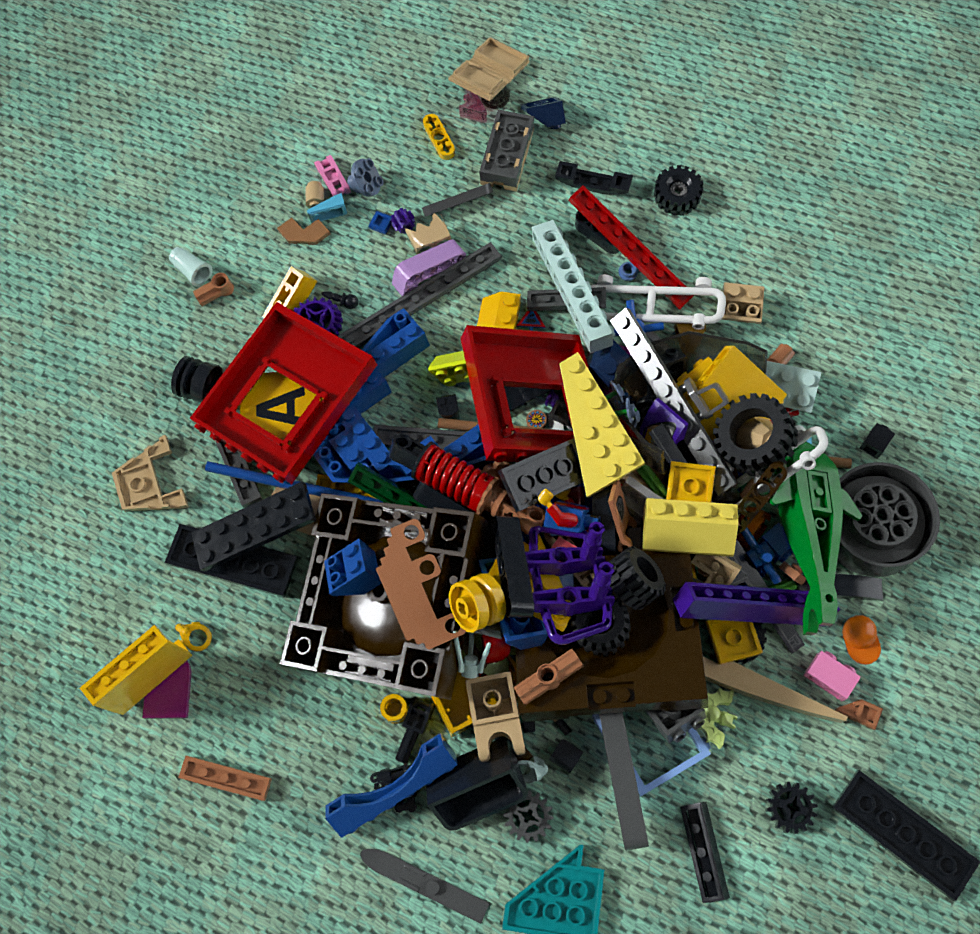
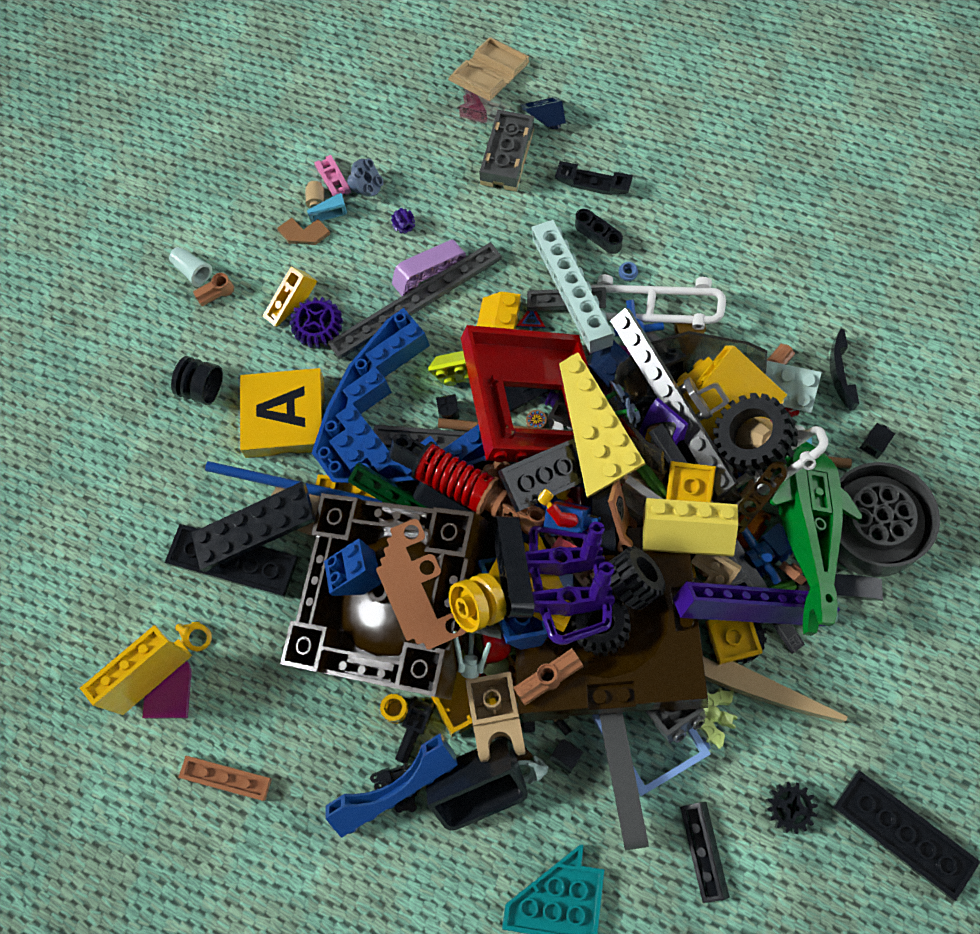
tan wing [112,435,189,512] -> none
red panel [190,302,377,485] -> none
dark grey plate [216,441,263,508] -> none
black bar [321,291,359,309] -> none
dark grey piece [360,849,490,924] -> none
blue tile [368,211,392,235] -> none
tan piece [405,213,451,254] -> none
dark grey beam [422,183,493,217] -> none
yellow beam [423,114,455,160] -> none
clear smoke gear [481,86,510,109] -> none
dark grey gear [503,790,553,843] -> none
red plate [568,185,694,310] -> none
black bush [654,165,703,216] -> none
tan slope [721,282,764,324] -> none
bright pink brick [803,651,861,702] -> none
nougat tile [835,699,883,730] -> none
orange cap [842,615,881,665] -> none
none -> black slope [830,329,859,411]

